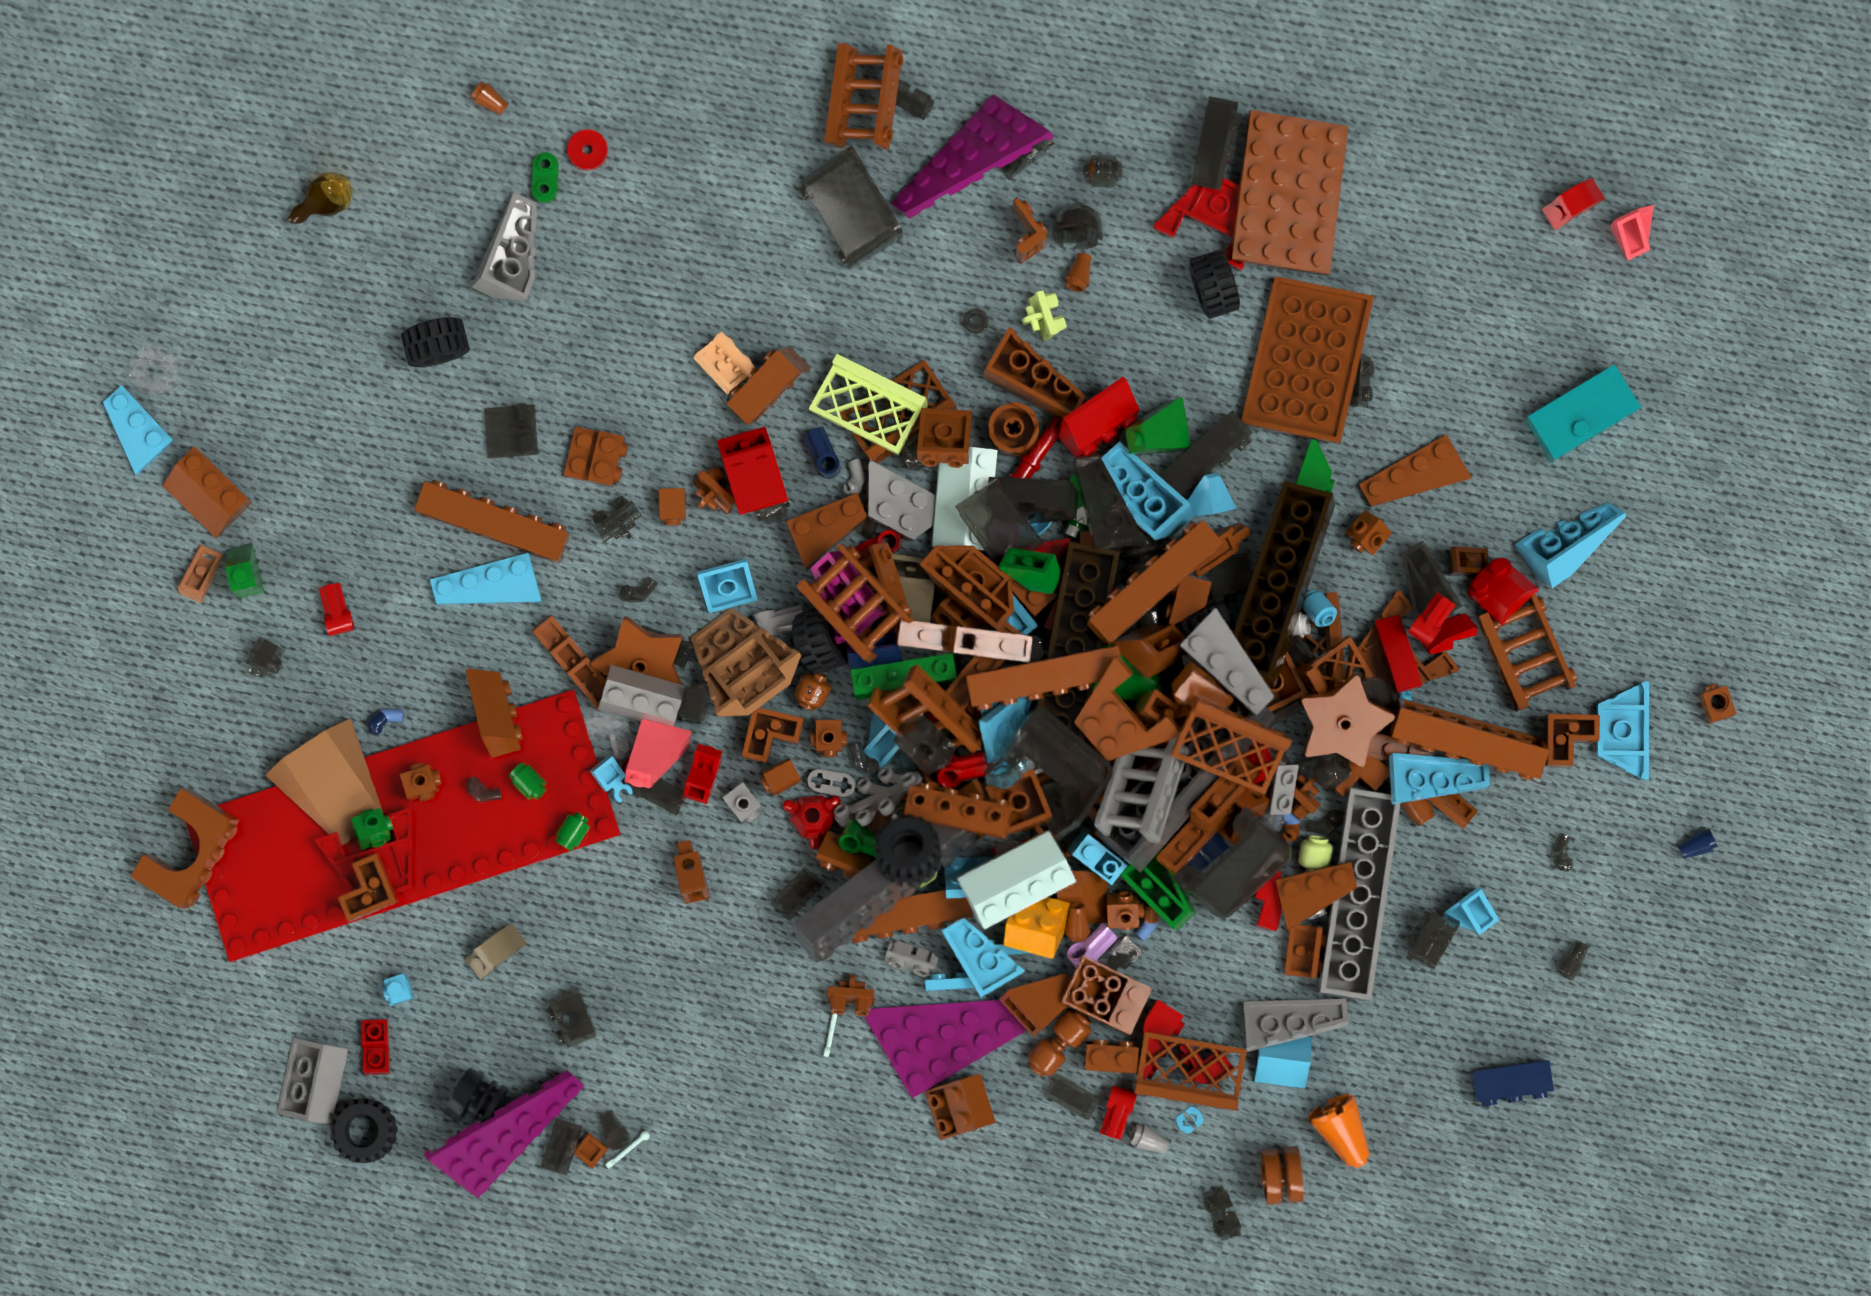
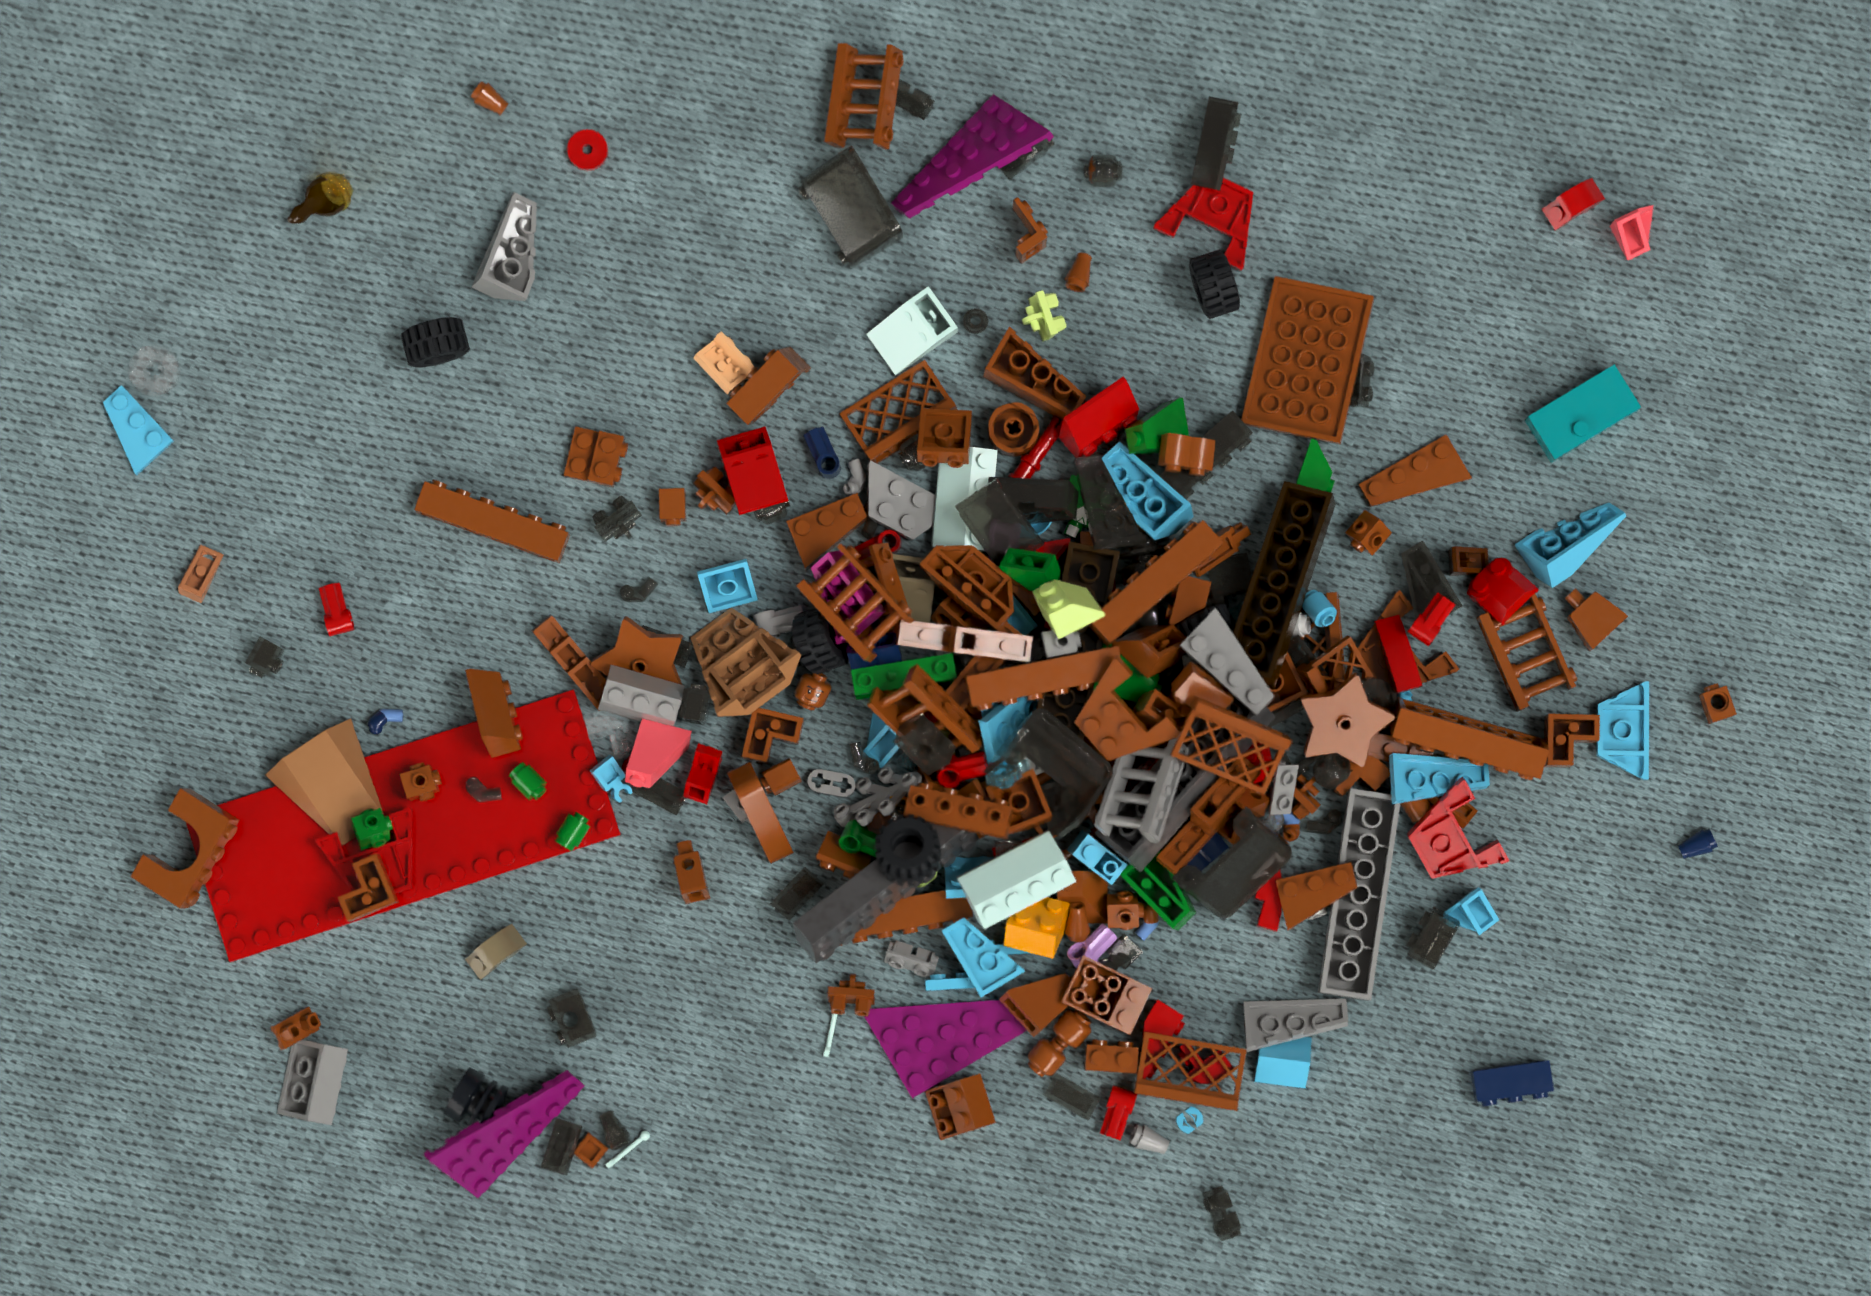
dark orange slope [162,446,252,539] -> none
green slope [225,543,265,599] -> none
black tyre [330,1098,398,1163] -> none
red slope [362,1019,390,1075] -> none
medium azure brick [382,973,415,1007] -> none
medium azure wing [430,553,542,605] -> none
clear smoke hinge [484,403,538,459] -> none
green plate [532,152,559,204] -> none
red rock [783,795,841,849] -> none
yellowish green fence [809,354,928,455] -> none
dark orange brick [811,720,847,757] -> none
clear smoke cylinder [1052,202,1103,249] -> none
medium azure slope [1187,473,1236,516] -> none
dark orange plate [1230,110,1349,276] -> none
dark orange wheel [1260,1146,1304,1205] -> none
dark orange bracket [1284,924,1326,979] -> none
yellowish green head [1298,835,1334,872] -> none
orange cone [1308,1093,1370,1168] -> none
red slope [1420,613,1477,654] -> none
clear smoke arm [1550,833,1573,872] -> none
clear smoke cone [1555,940,1589,980] -> none
none -> dark orange hips [270,1007,321,1050]
none -> dark orange beam [727,762,794,864]
none -> light aqua slope [866,286,958,376]
none -> yellowish green slope [1032,580,1105,639]
none -> light grey brick [1041,630,1081,660]
none -> dark orange brick [1158,433,1215,476]
none -> wing [1407,777,1510,879]
none -> dark orange torso [1565,588,1628,651]

